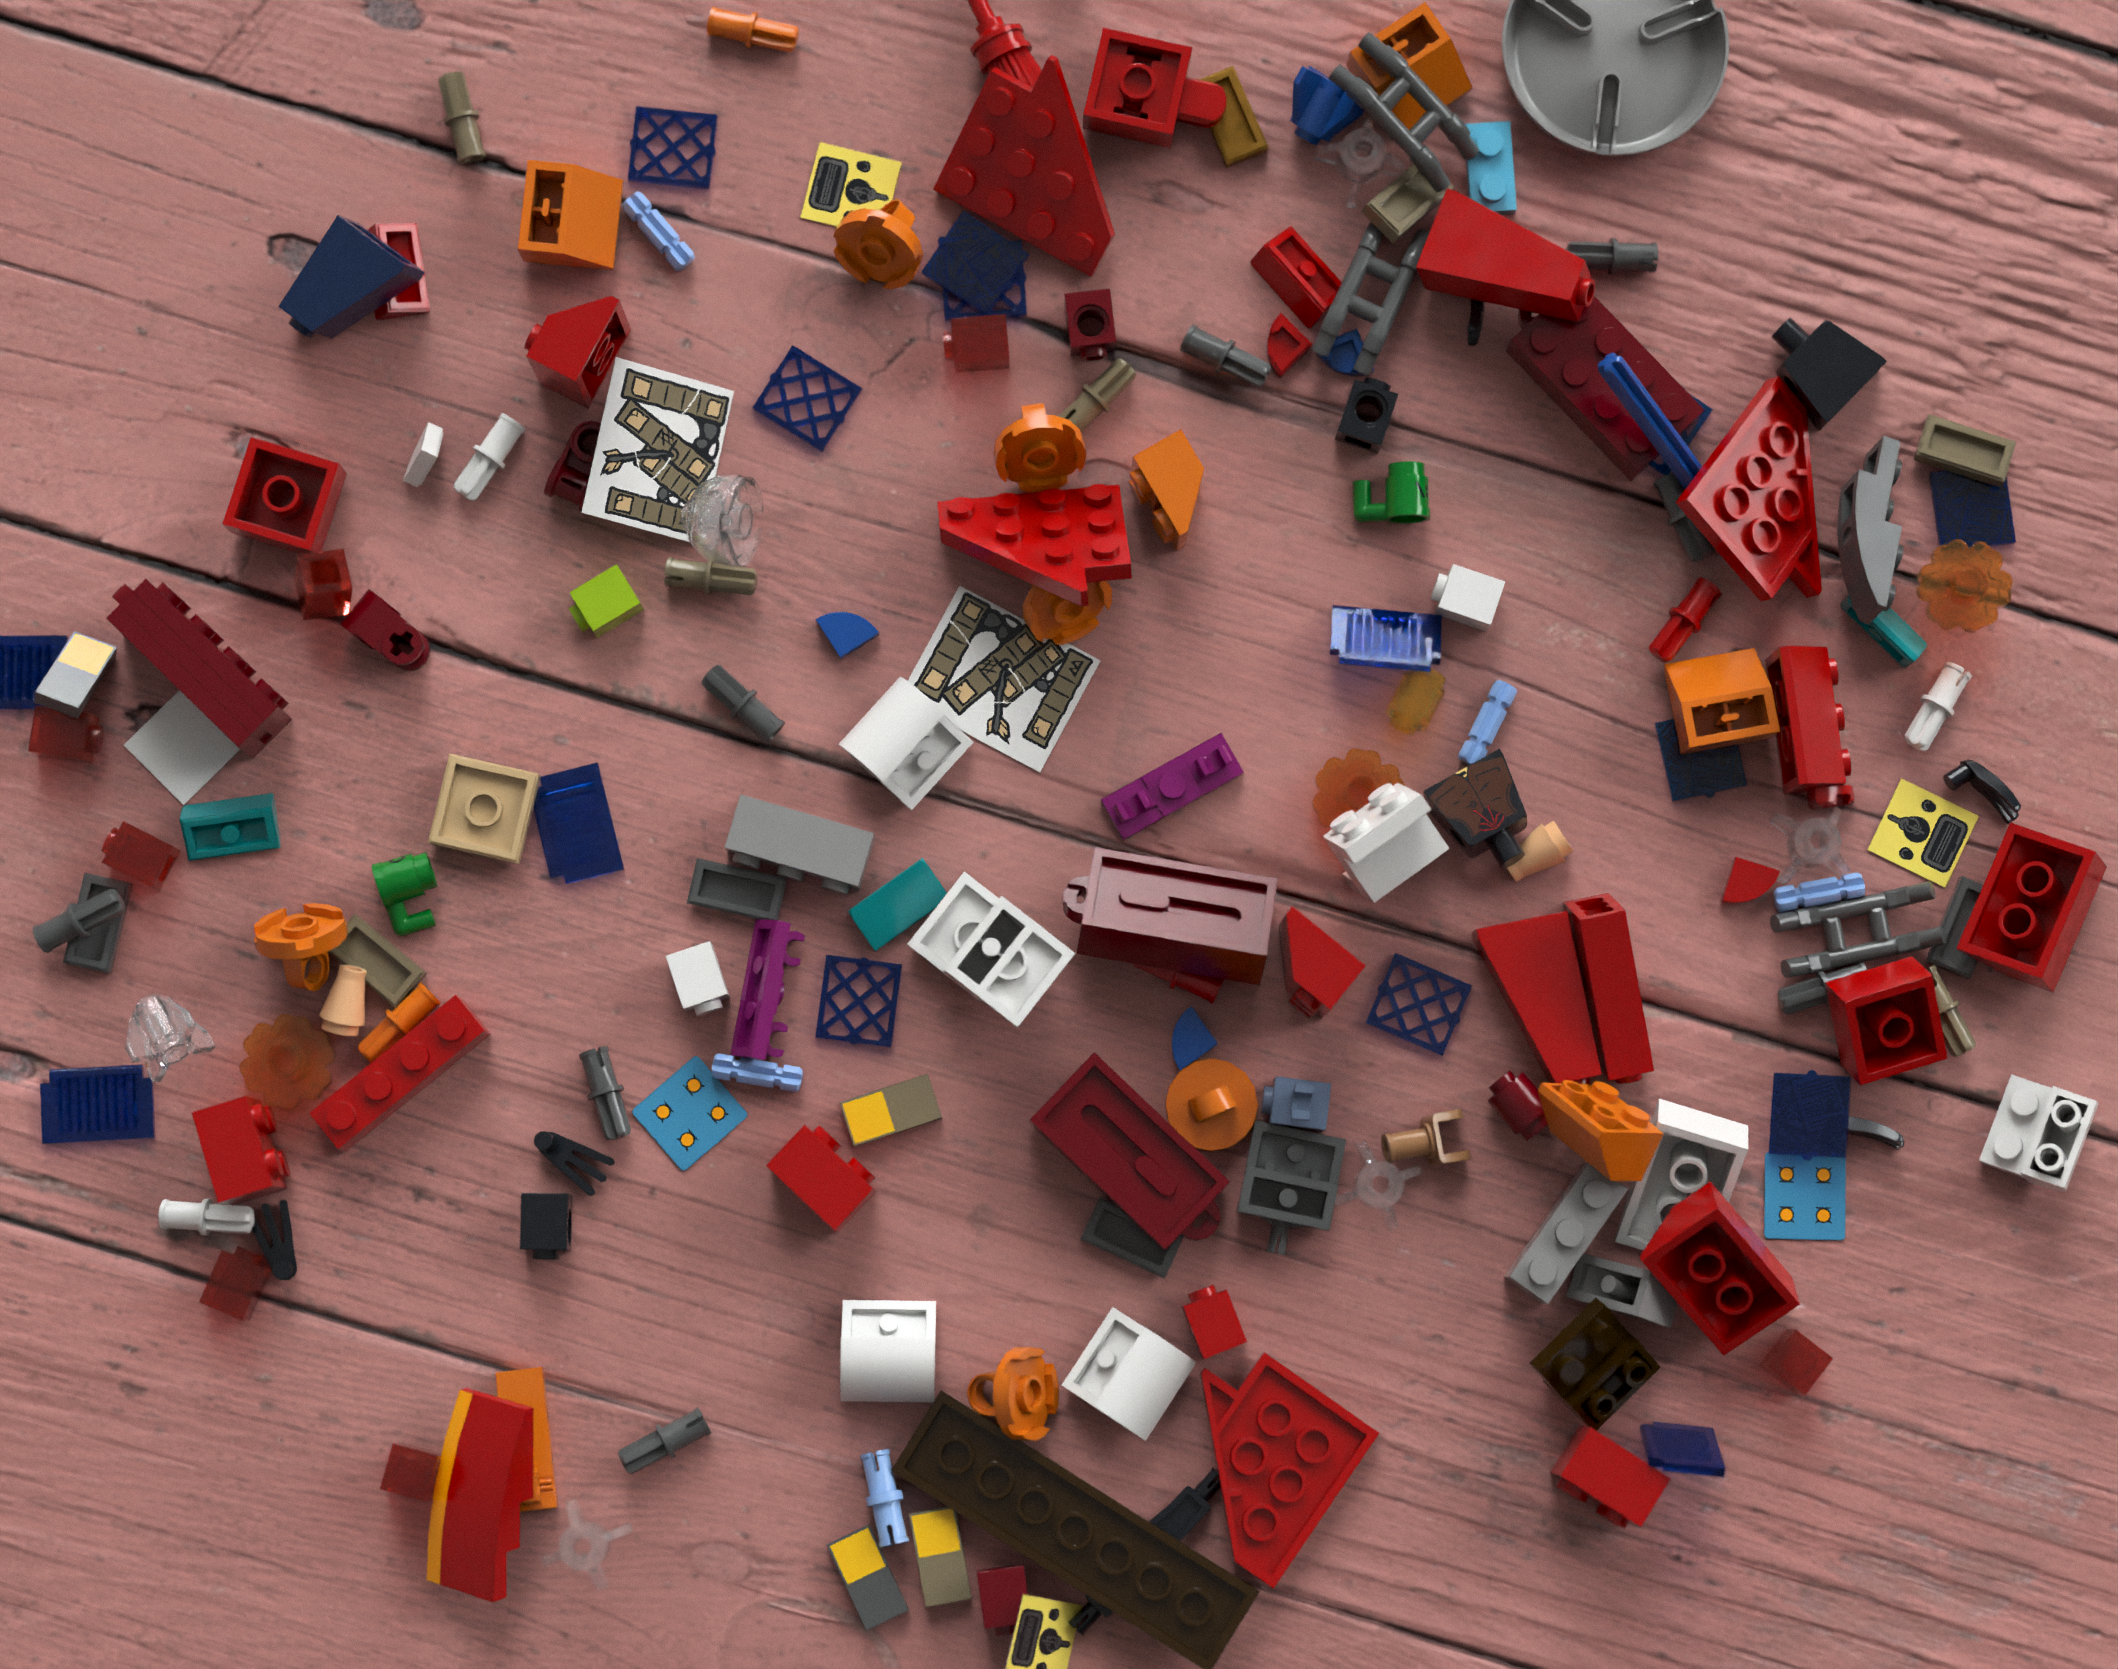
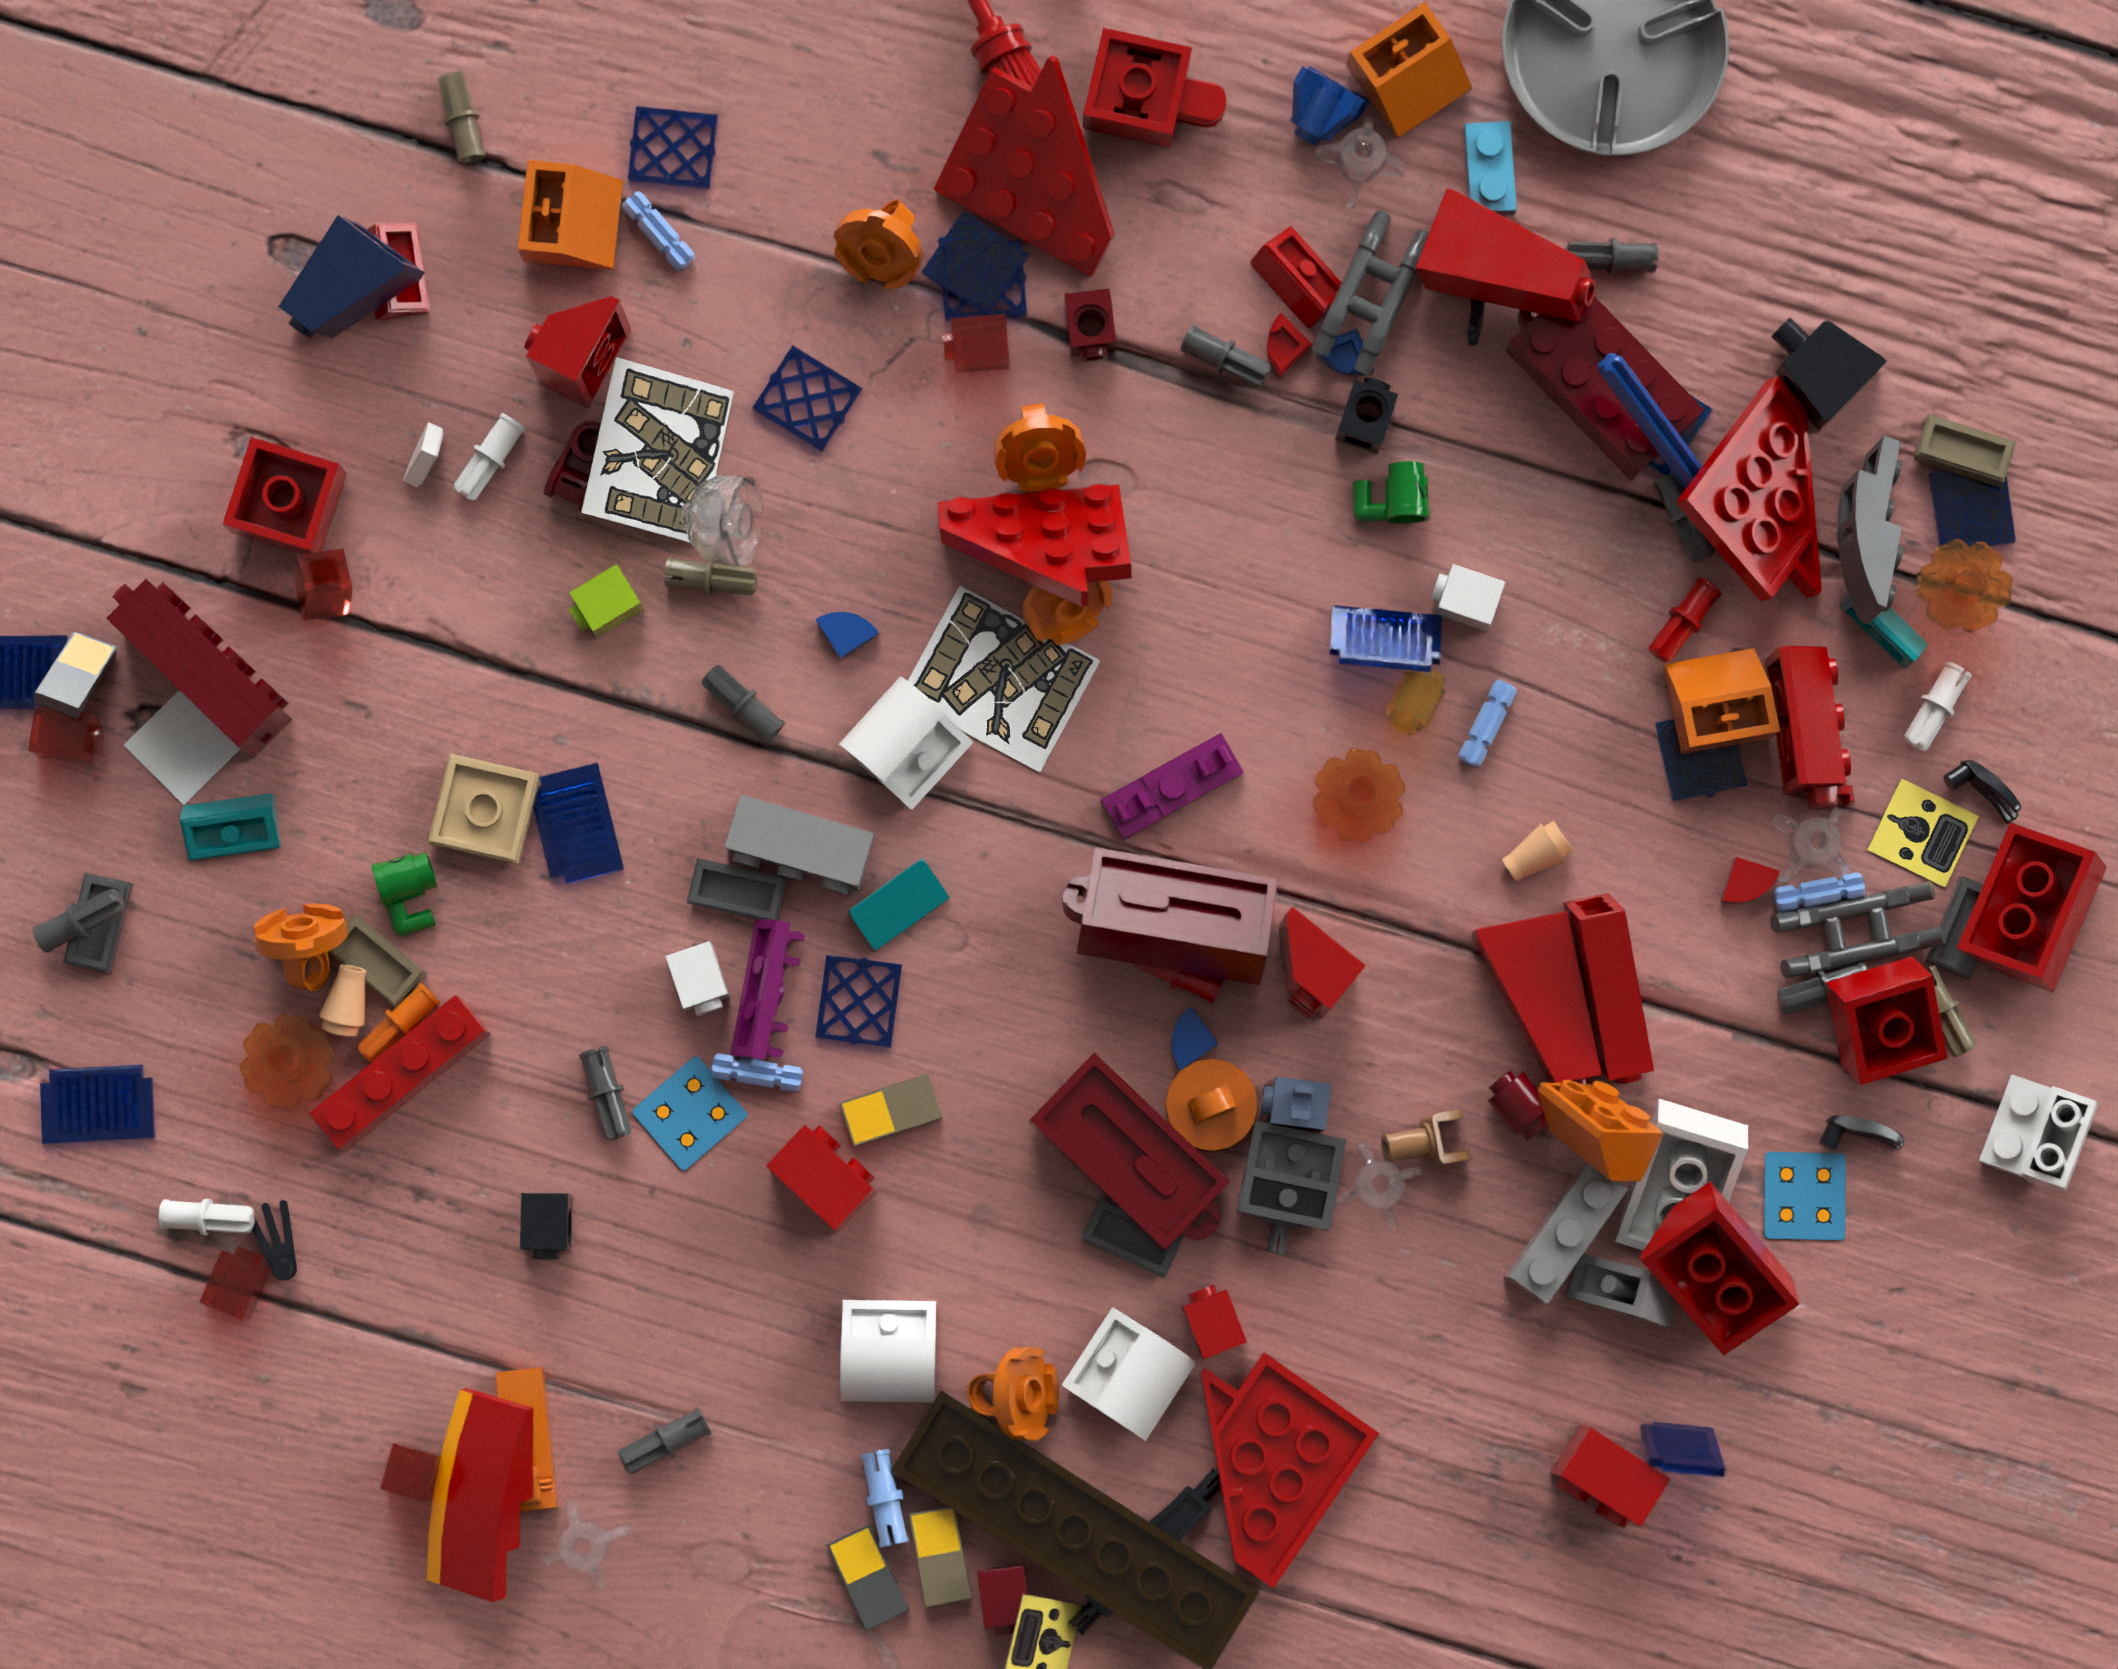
clear red brick [102,821,181,891] -> none
clear brick [125,994,215,1083] -> none
red brick [191,1096,290,1205] -> none
dark red piece [340,589,431,671] -> none
black piece [534,1131,615,1196] -> none
orange axle [707,6,799,52] -> none
sticker [800,142,902,226] -> none
white bracket [907,871,1075,1028] -> none
dark tan axle [1058,358,1137,432] -> none
orange slope [1128,429,1204,551] -> none
pearl gold tile [1199,66,1269,168] -> none
white bracket [1322,782,1450,903] -> none
dark grey piece [1329,32,1479,192] -> none
dark tan tile [1361,164,1455,244] -> none
clear blue window [1365,953,1472,1056] -> none
torso [1423,749,1527,868] -> none
dark brown brick [1530,1298,1661,1431] -> none
clear red brick [1759,1329,1833,1396] -> none
clear blue piece [1769,1070,1852,1161] -> none

